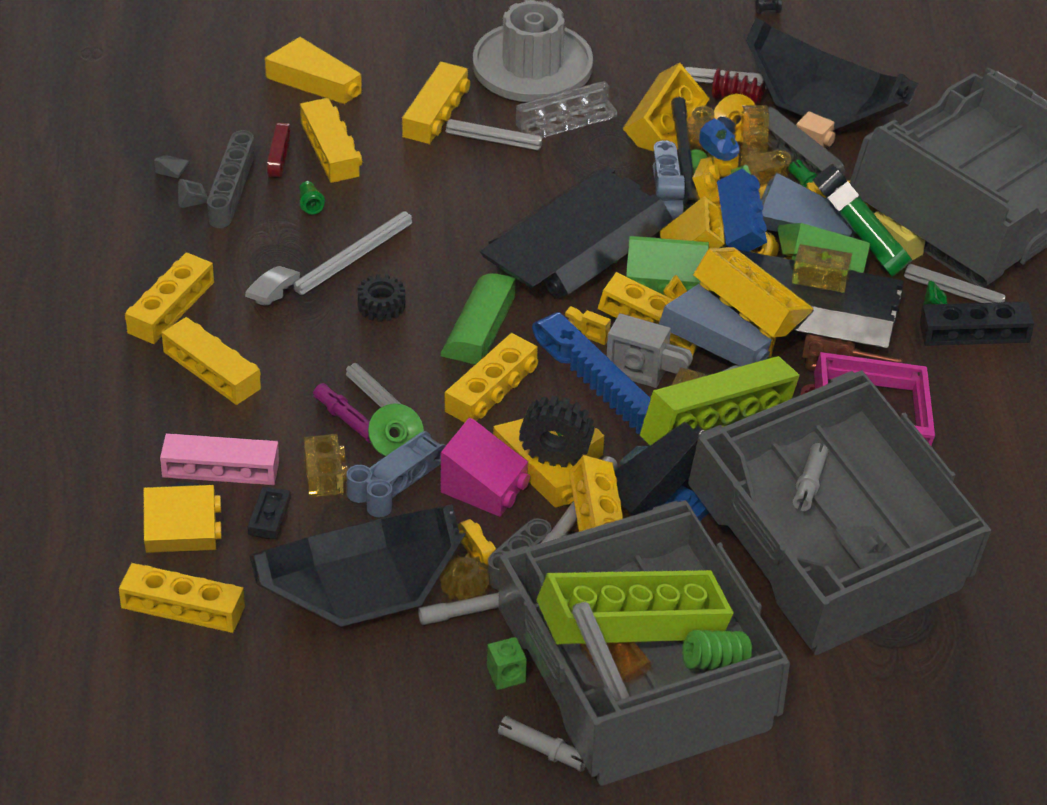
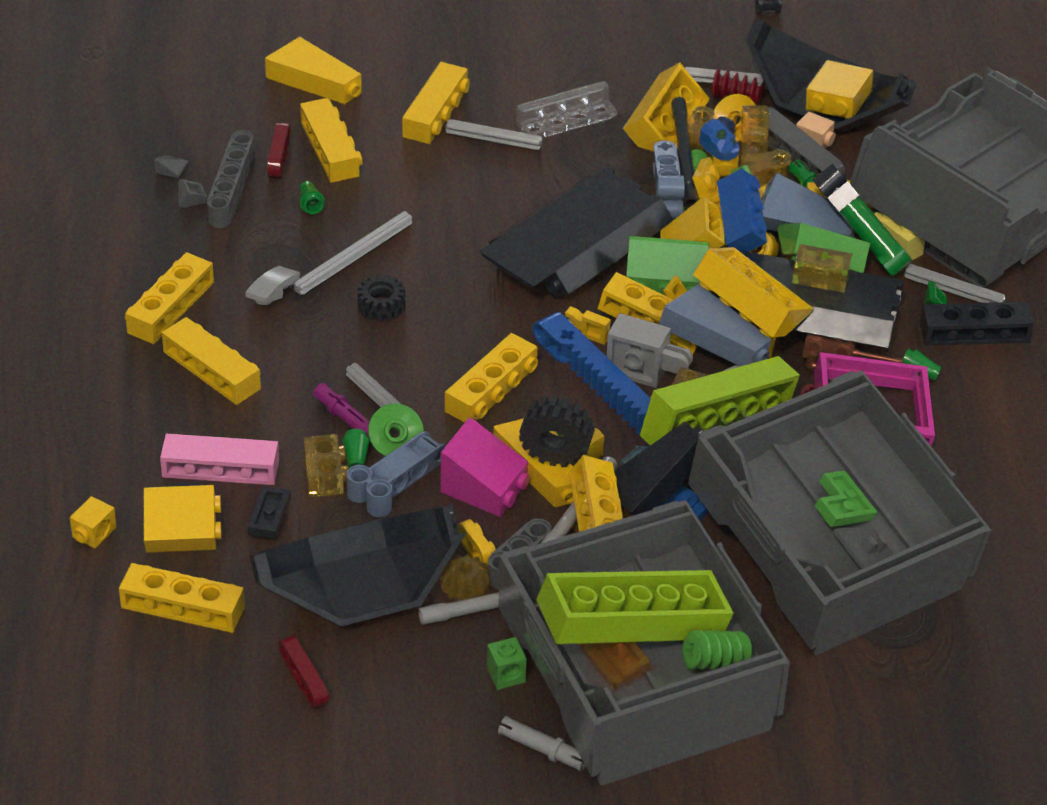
bright green brick [441,273,515,365] -> none
light grey piece [473,0,593,102] -> none
light grey axle [572,602,629,701] -> none
light grey pin [793,443,829,511] -> none
none -> yellow brick [70,496,117,548]
none -> dark red beam [278,635,329,708]
none -> green cone [342,429,370,469]
none -> yellow brick [806,60,873,118]
none -> bright green plate [815,470,877,527]
none -> green cone [903,348,942,381]

